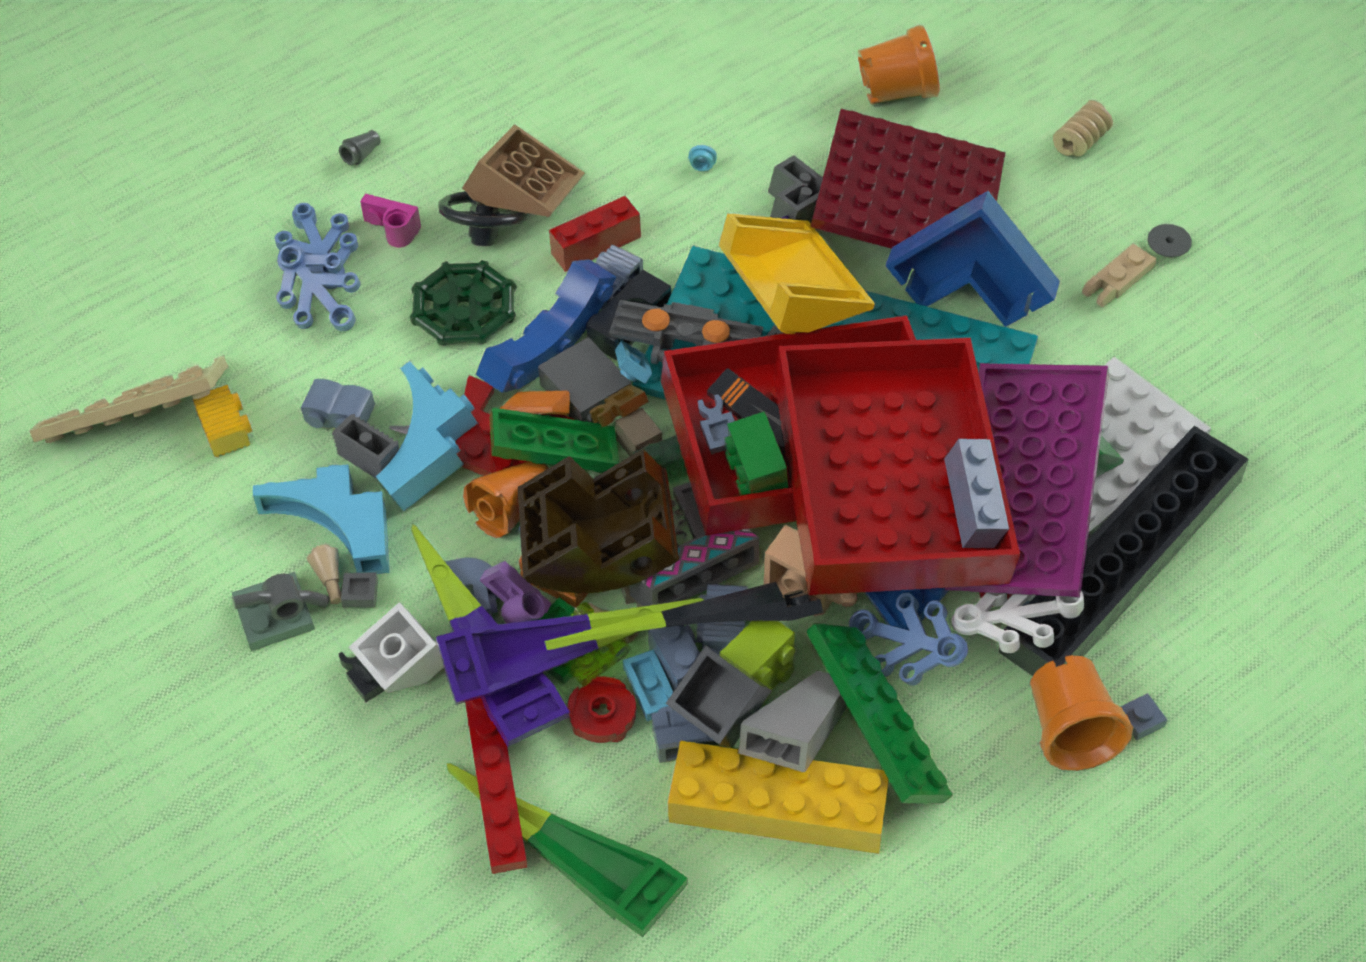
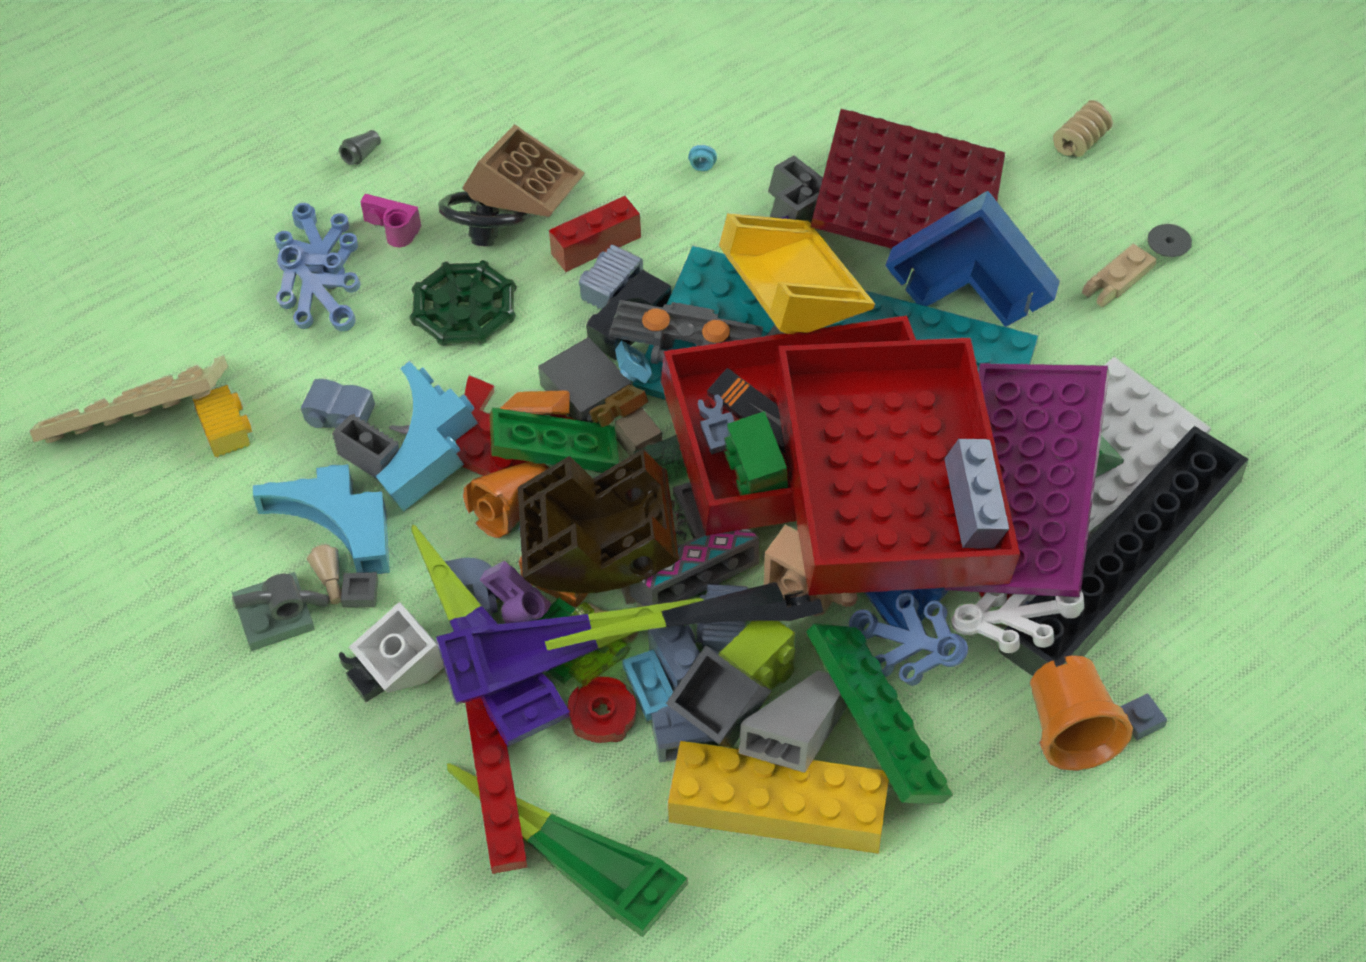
blue brick [475,260,616,393] -> none
orange piece [858,25,940,104] -> none

